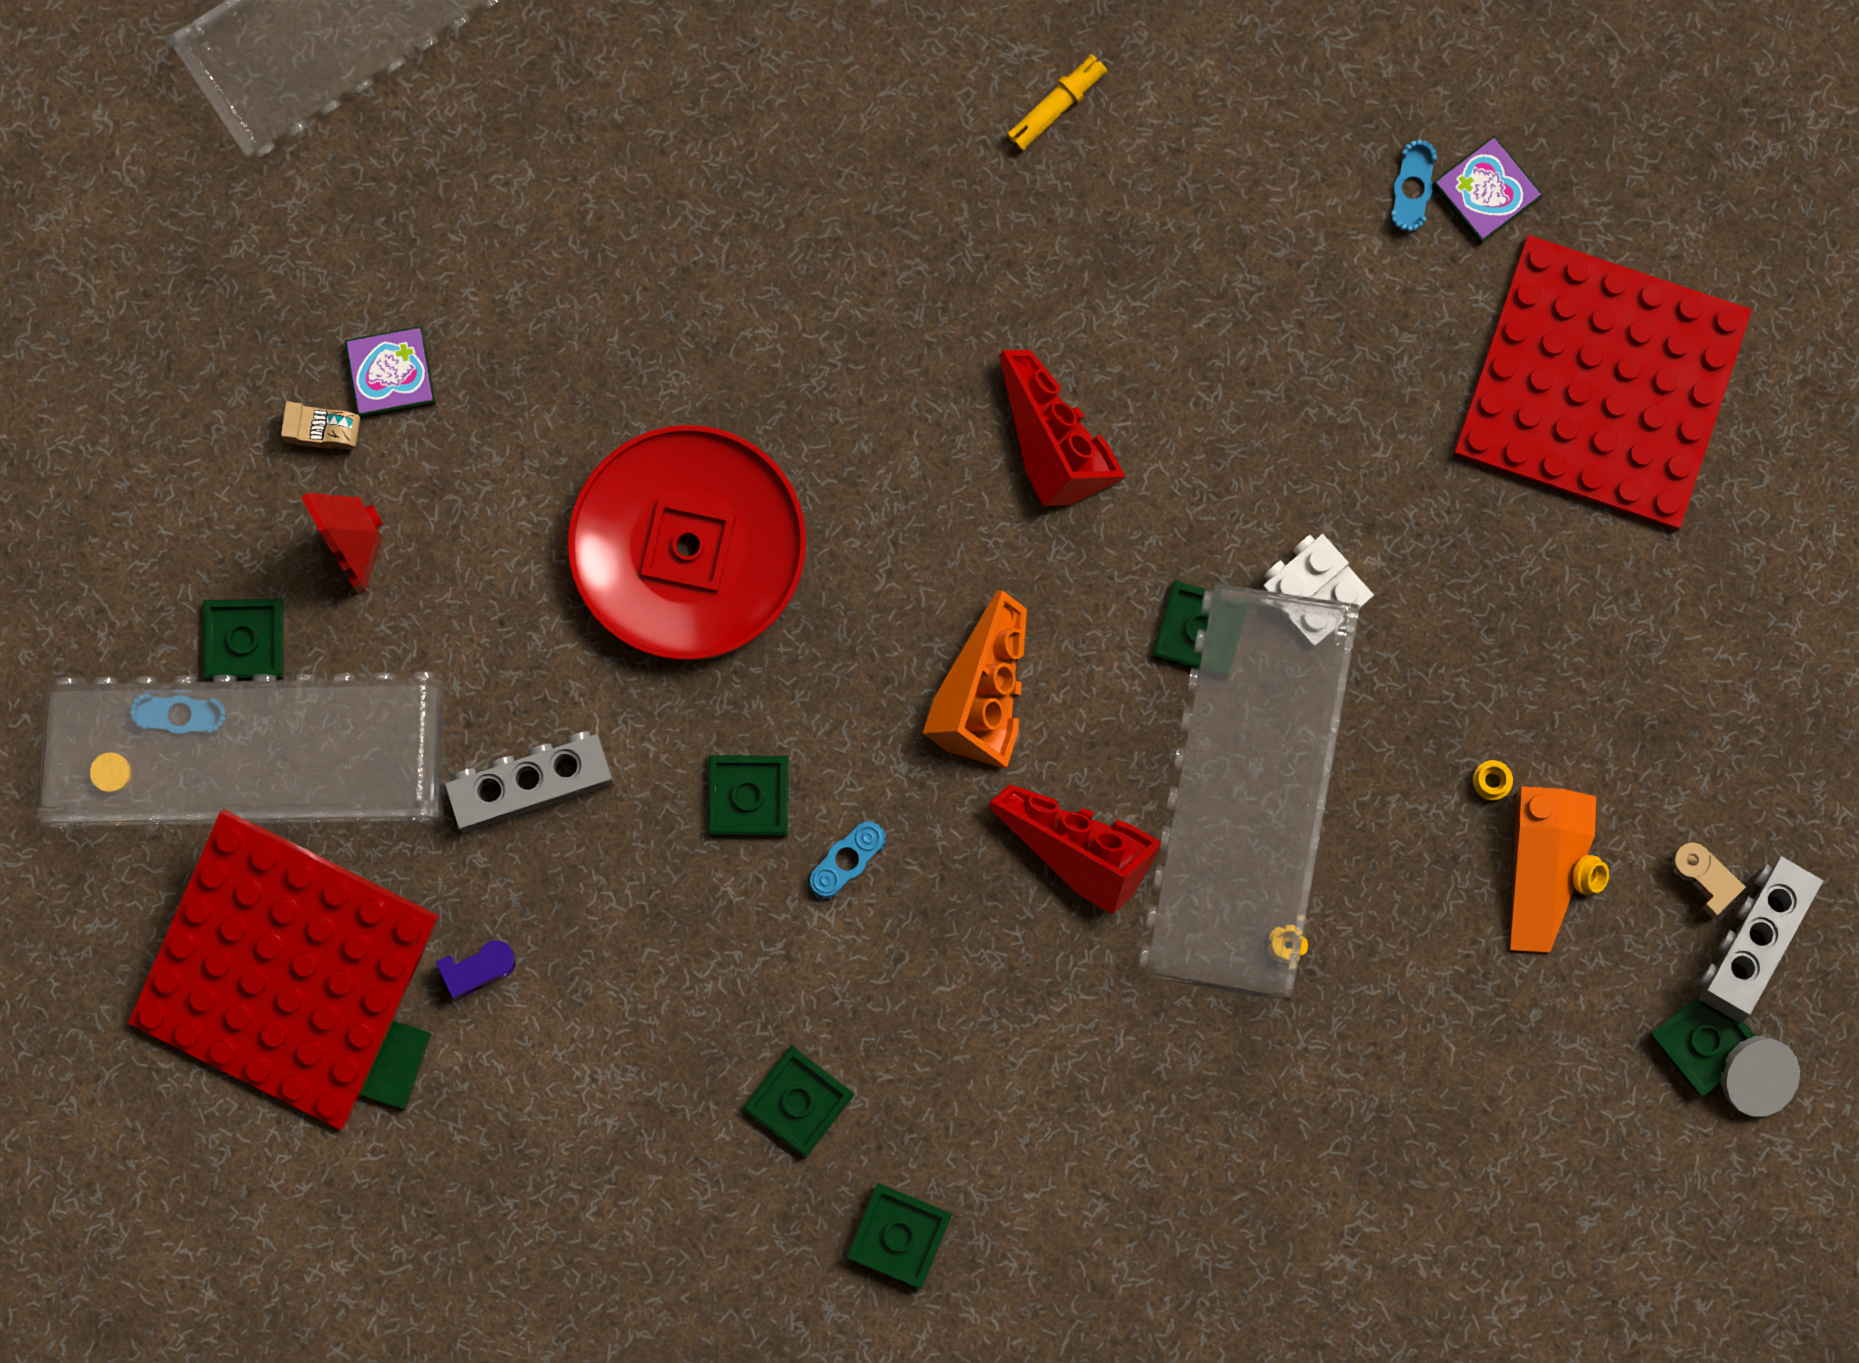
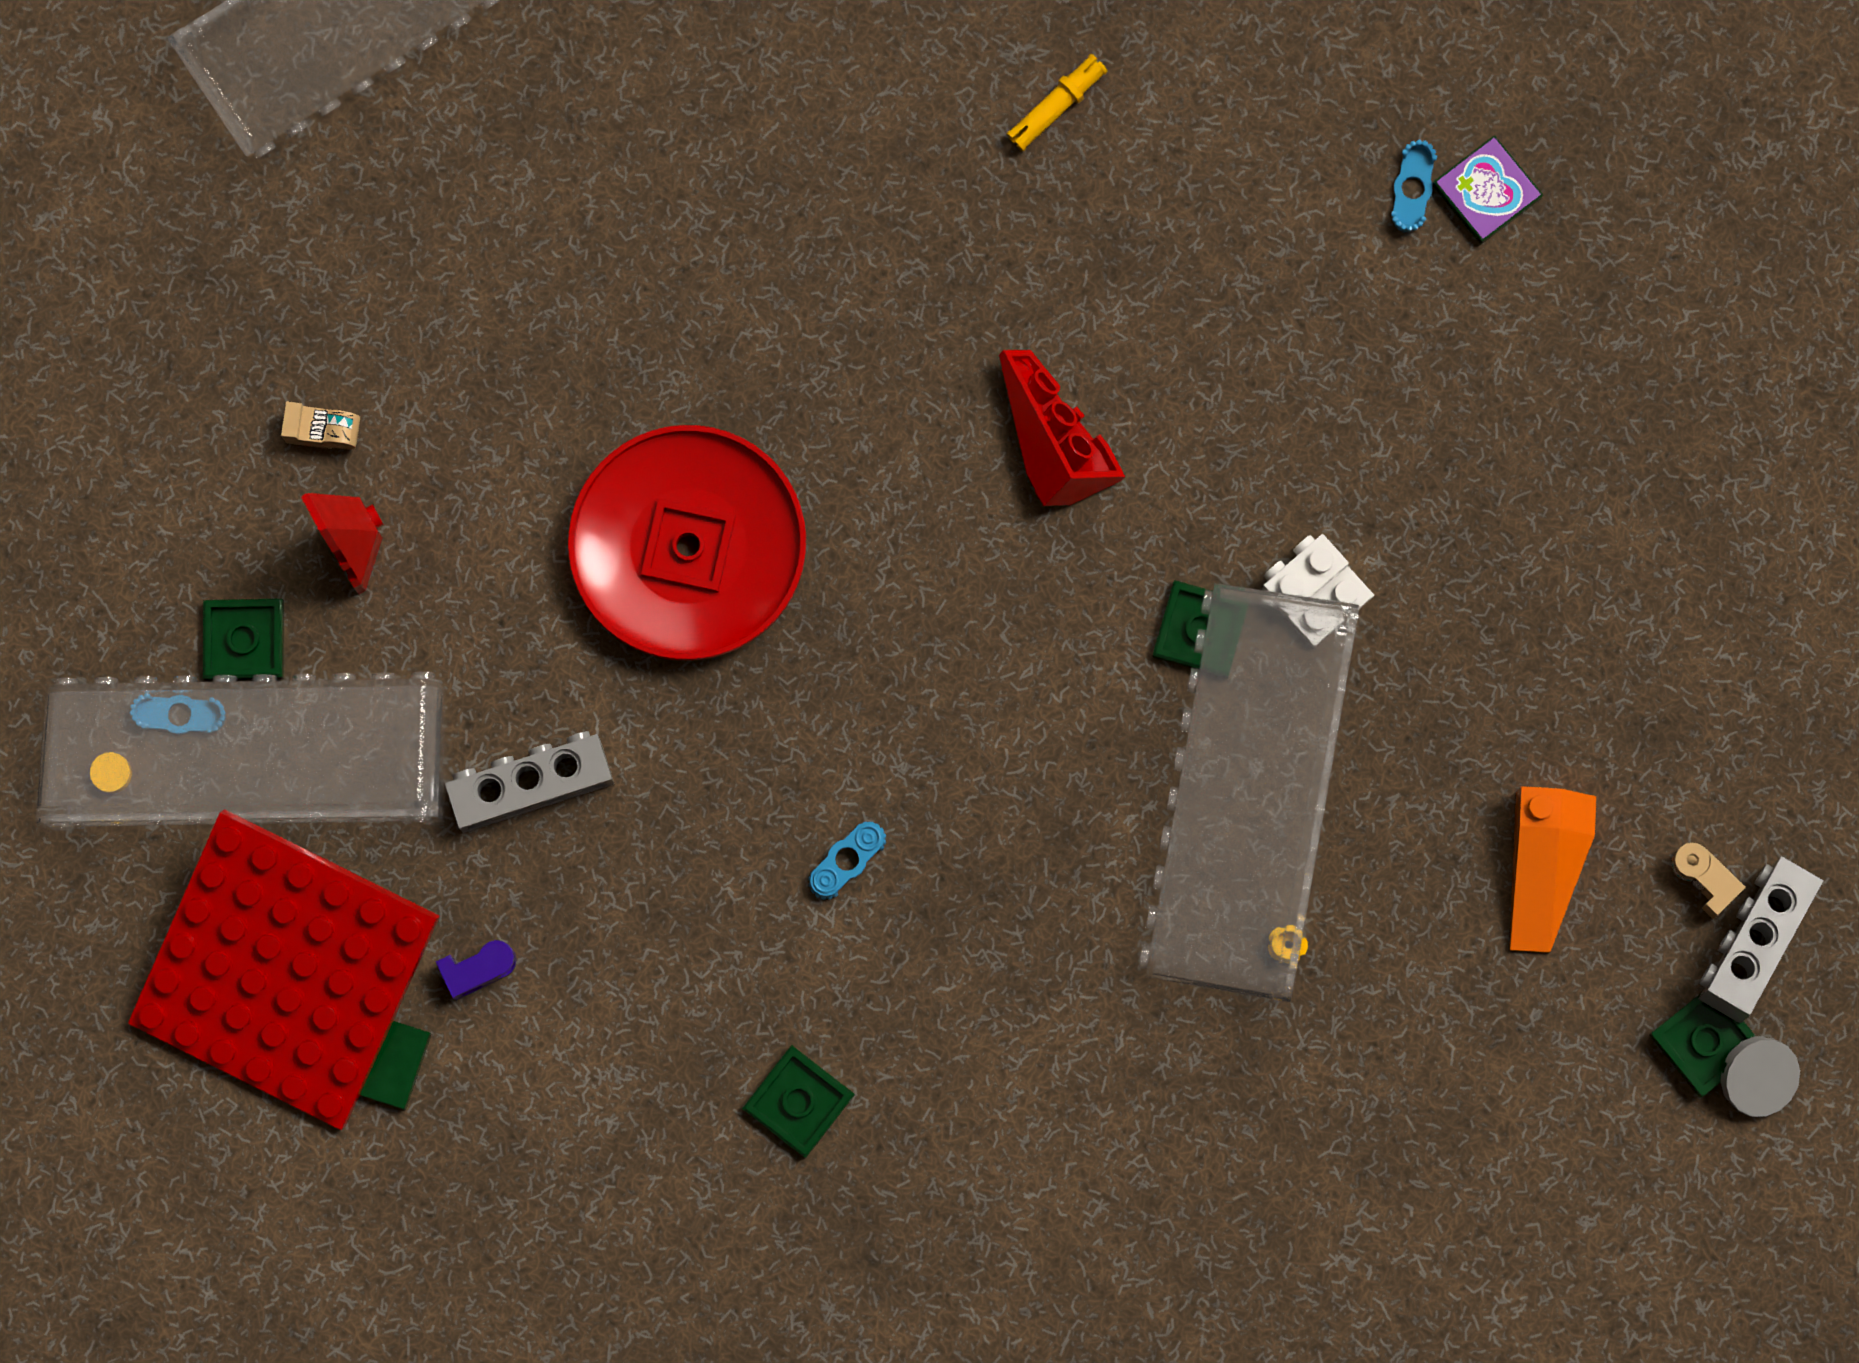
tile [345,326,436,418] -> none
dark green tile [708,755,789,836] -> none
dark green plate [847,1183,953,1289] -> none
orange wedge [922,590,1027,768] -> none
red wedge [989,784,1163,914] -> none
red plate [1454,235,1752,531] -> none
yellow plate [1473,760,1513,801] -> none
yellow plate [1572,855,1609,895] -> none

